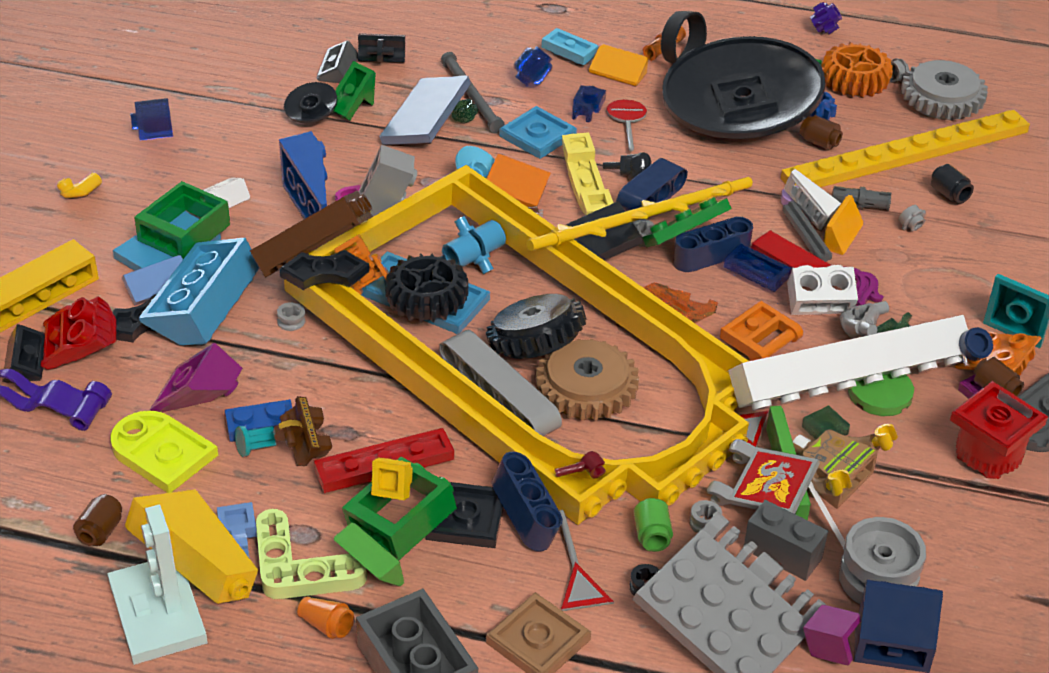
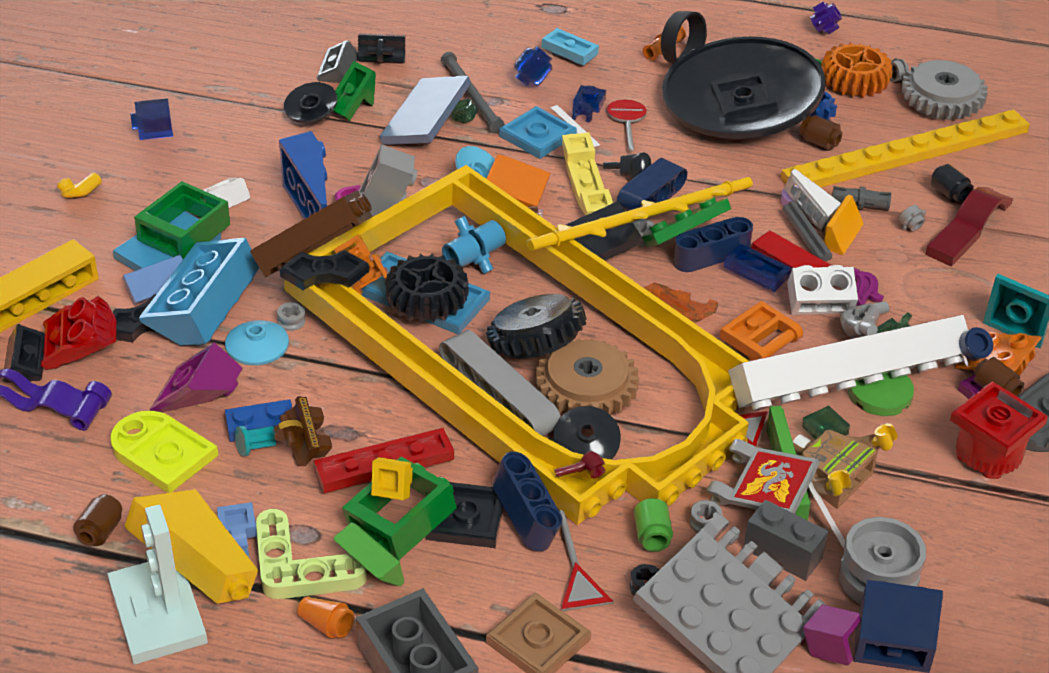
light orange slope [589,44,648,86] -> none
none -> medium azure dish [225,320,289,365]
none -> white sticker [550,105,600,147]
none -> black dish [554,406,621,460]
none -> dark red piece [925,187,1013,267]

